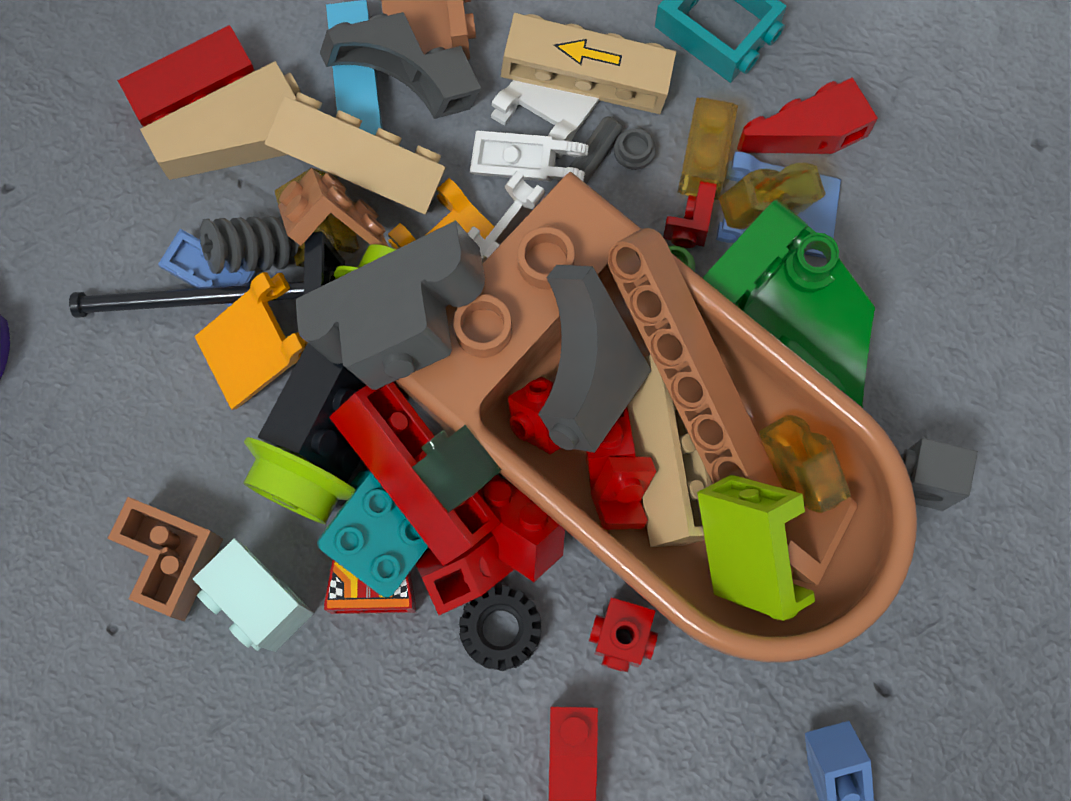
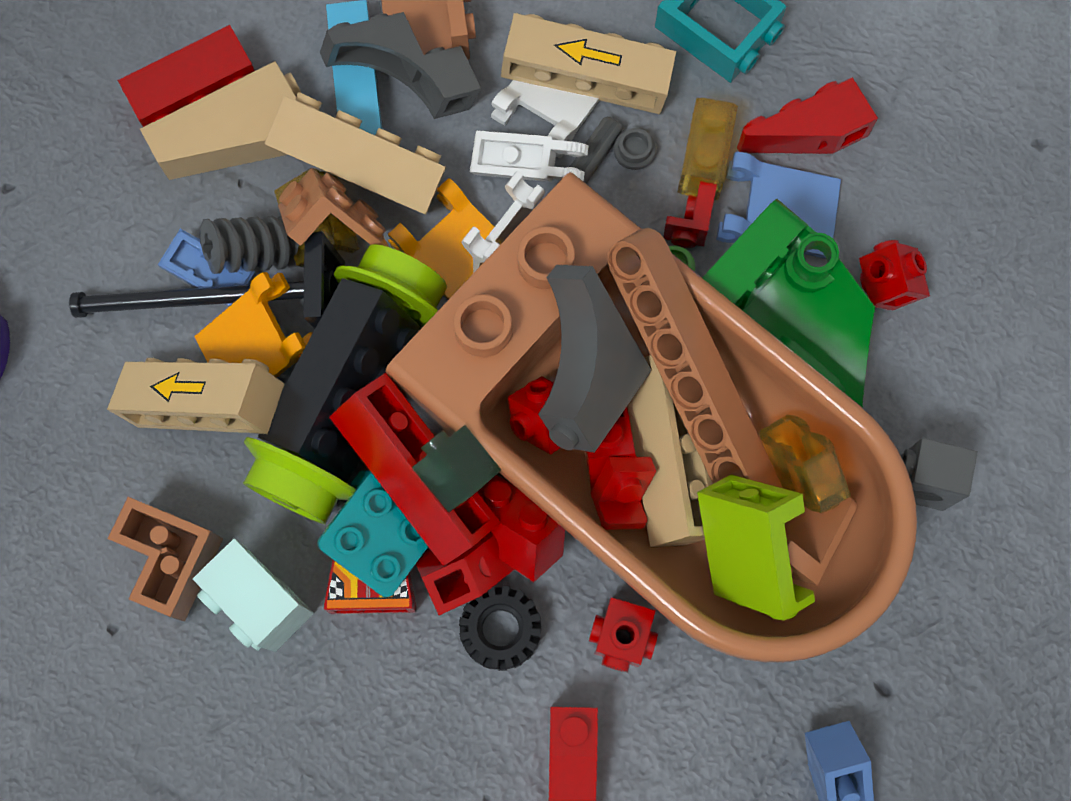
dark grey brick [296,221,485,390] -> none
clear yellow brick [719,163,826,229] -> none
none -> tan brick [107,358,284,434]
none -> red brick [859,240,930,311]

